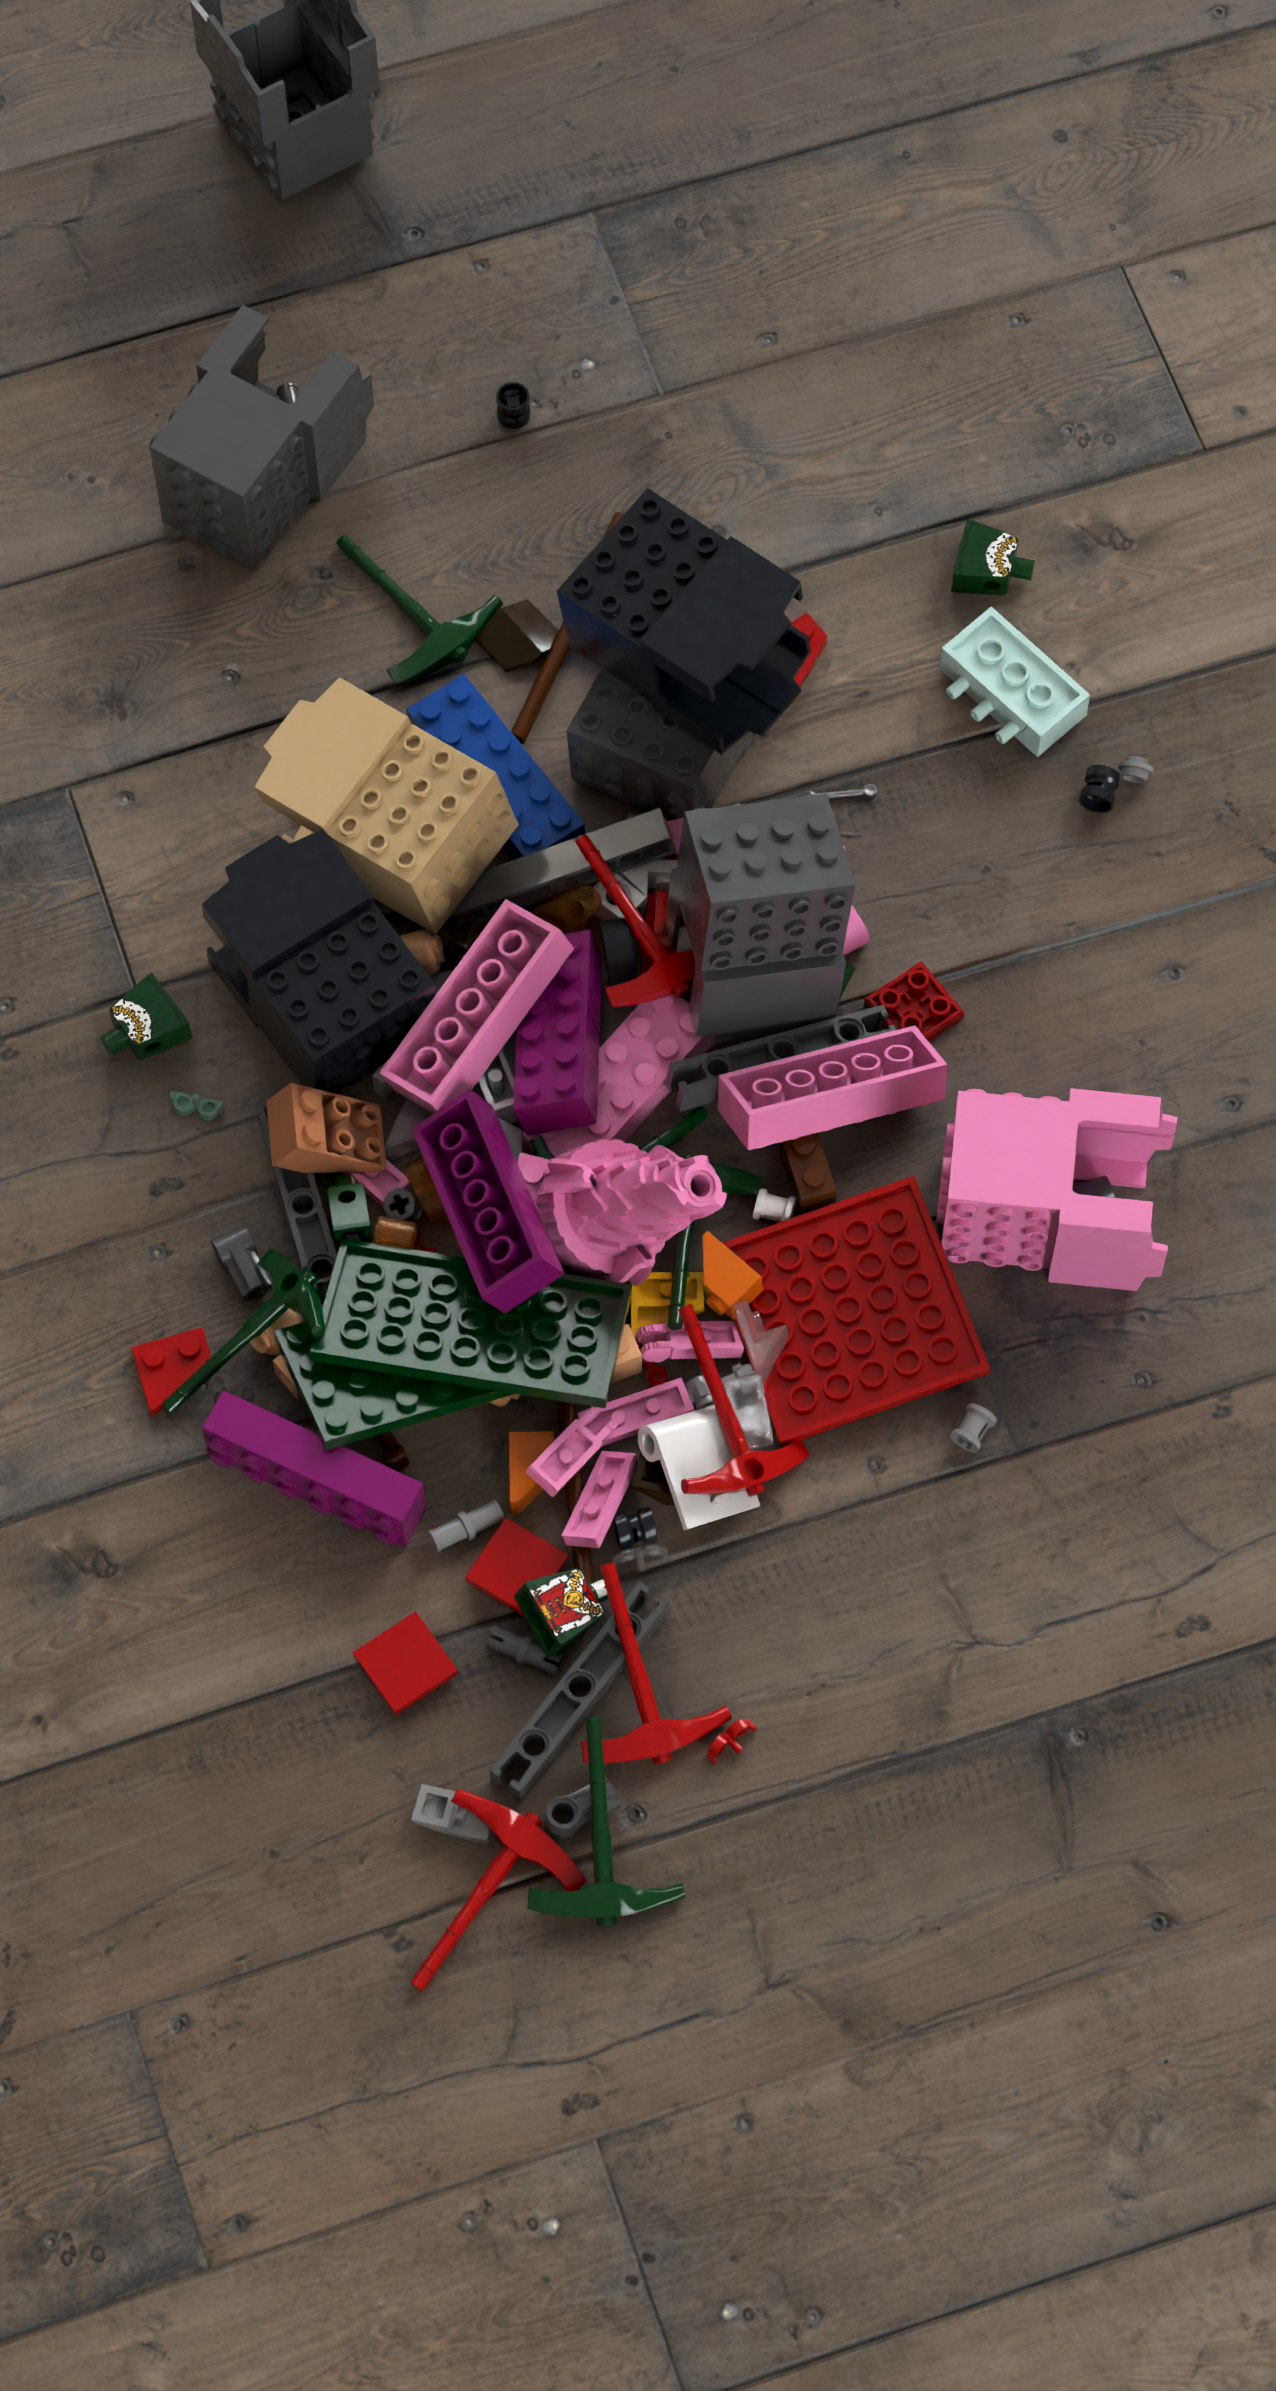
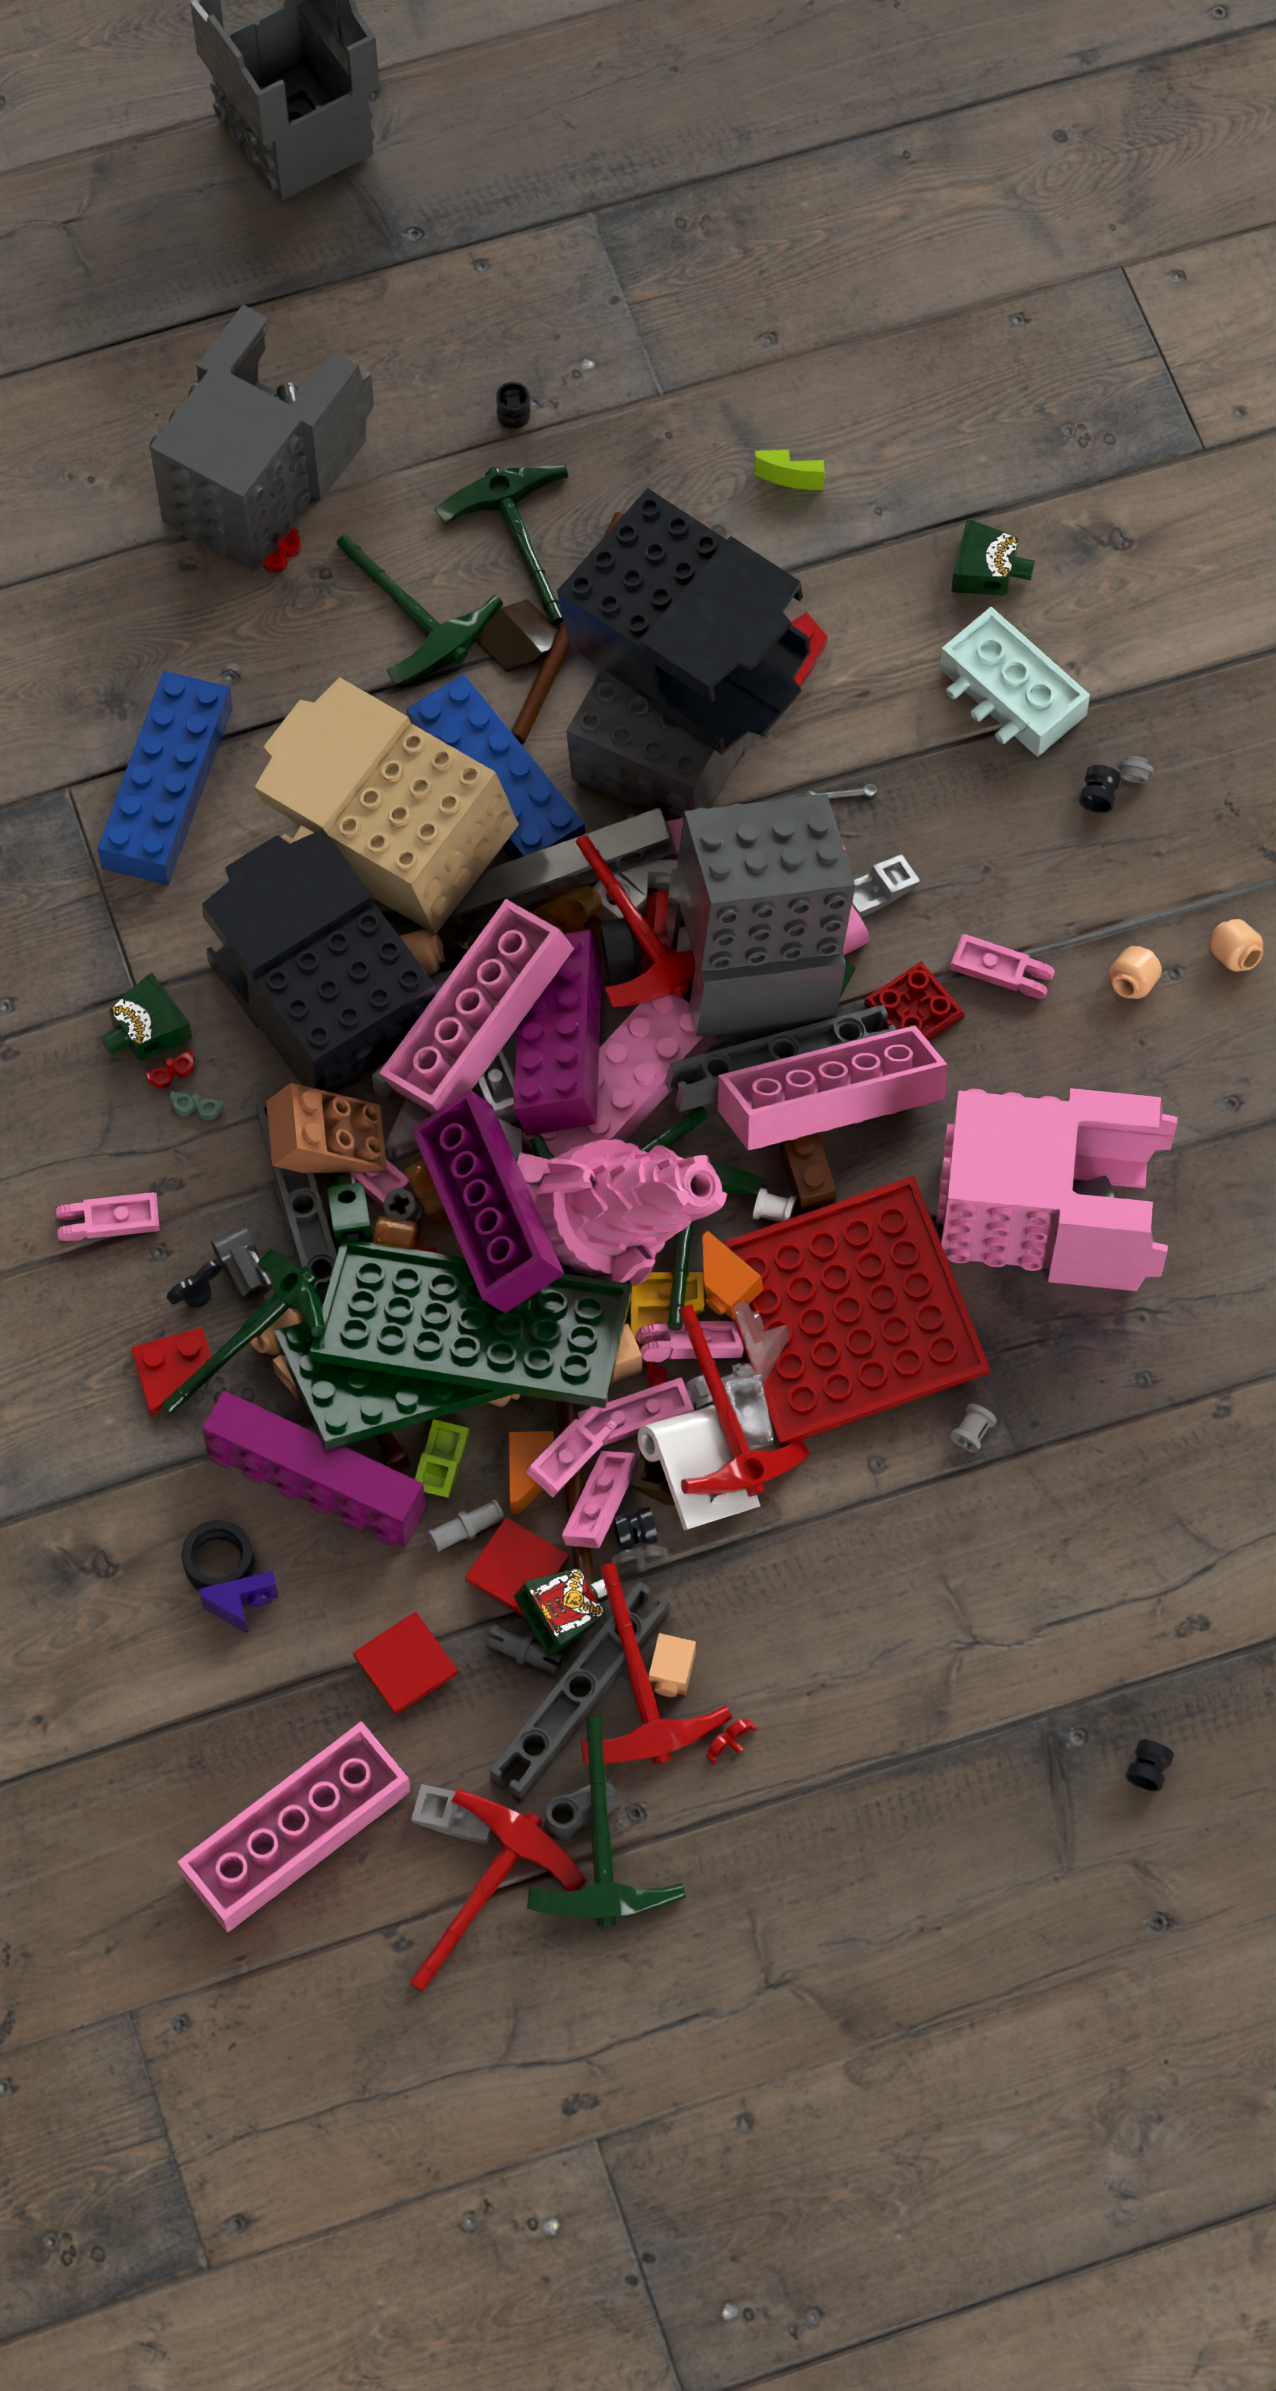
none -> bright pink hinge [56,1192,160,1241]
none -> blue brick [97,670,233,885]
none -> red piece [145,1049,195,1089]
none -> black piece [166,1260,222,1307]
none -> bright pink brick [177,1721,411,1933]
none -> black tyre [181,1520,255,1590]
none -> dark purple slope [199,1571,279,1633]
none -> red piece [263,528,301,572]
none -> lime slope [415,1419,470,1499]
none -> dark green piece [434,465,568,625]
none -> light nougat brick [649,1633,696,1697]
none -> lime slope [754,450,825,490]
none -> light grey slope [852,854,920,918]
none -> bright pink hinge [950,934,1055,999]
none -> light nougat head [1109,946,1162,999]
none -> black wheel [1125,1739,1174,1792]
none -> light nougat head [1210,919,1263,972]

